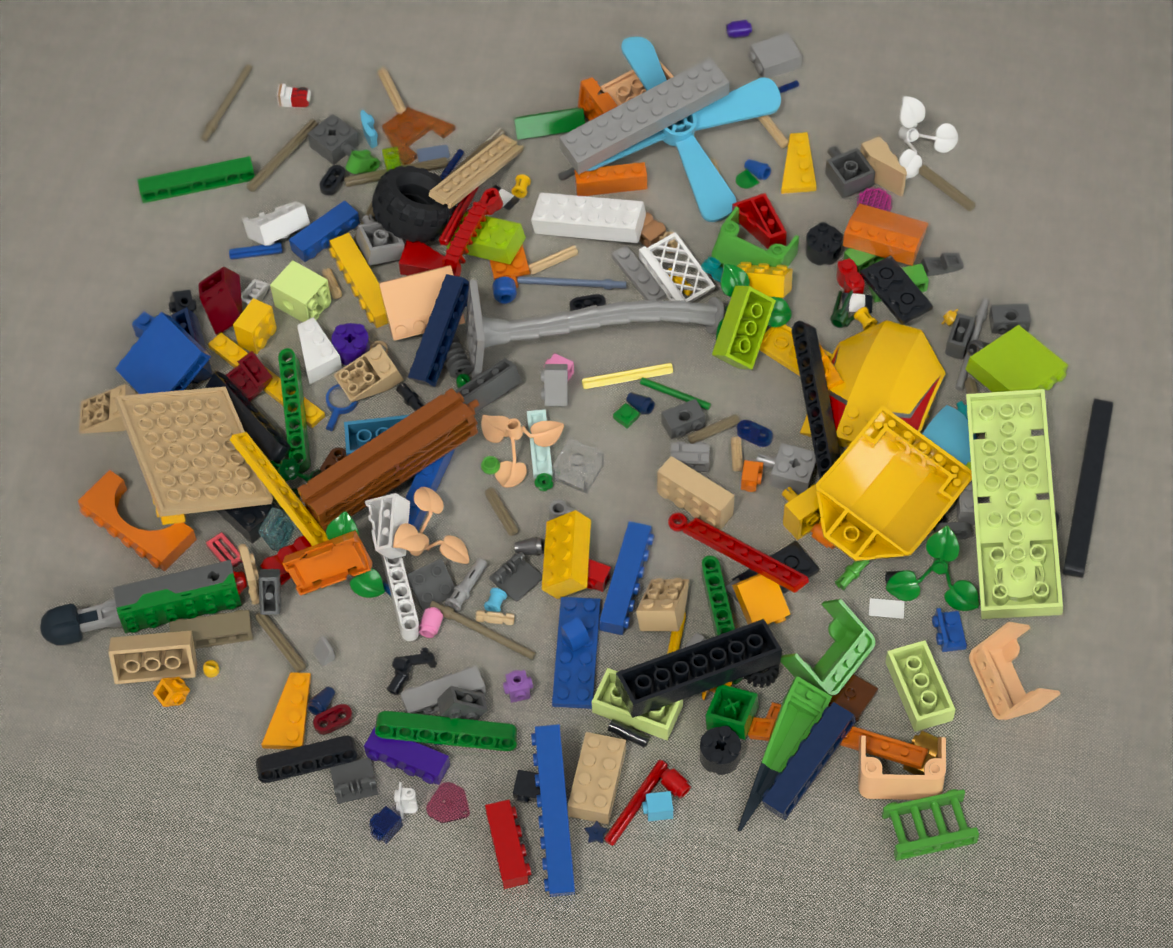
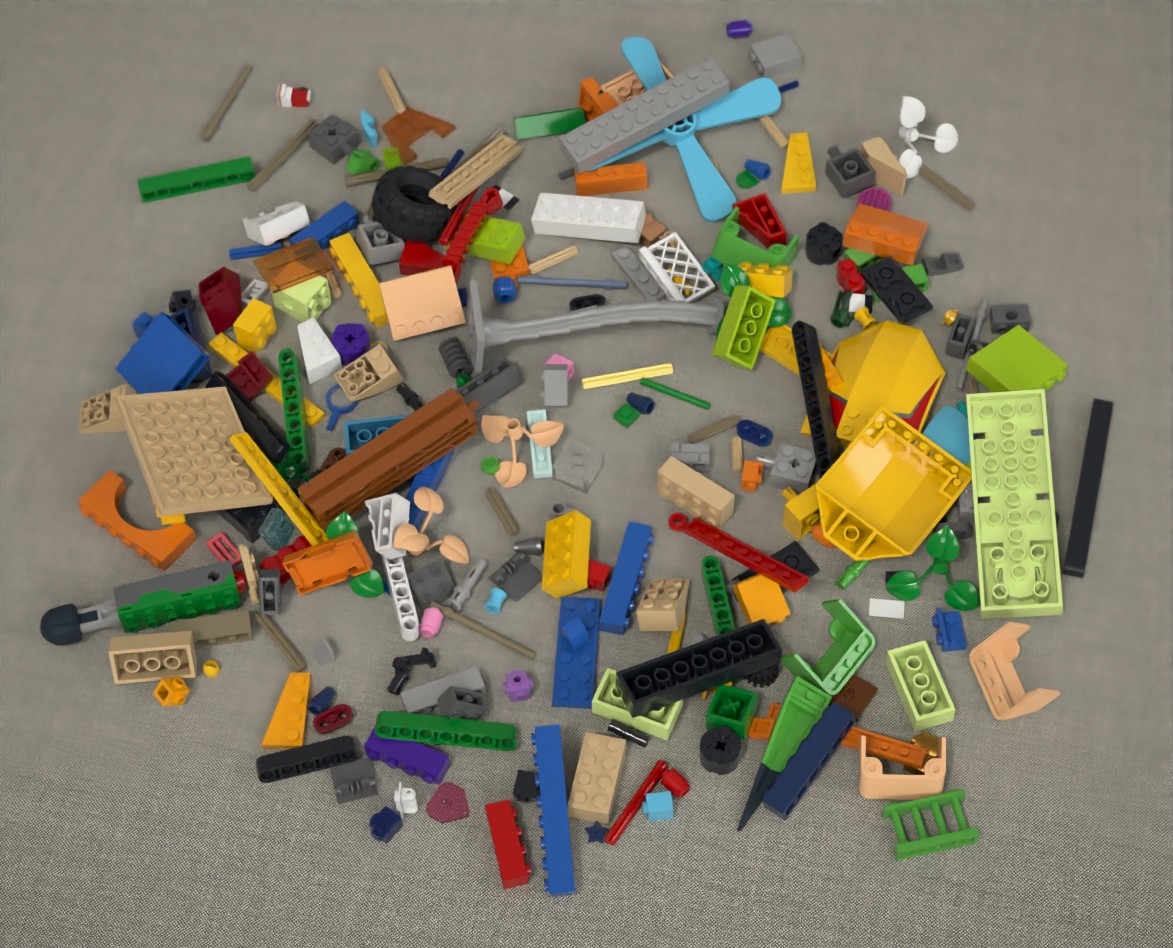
black plate [319,165,346,196] -> none
dark blue brick [408,274,469,387] -> none
sand blue sticker [417,144,450,162] -> none
tan axle [476,610,515,625] -> none
yellow bush [511,174,531,198] -> none
green plate [534,473,553,492] -> none
dark grey brick [661,399,706,439] -> none
none -> clear orange piece [253,237,334,294]

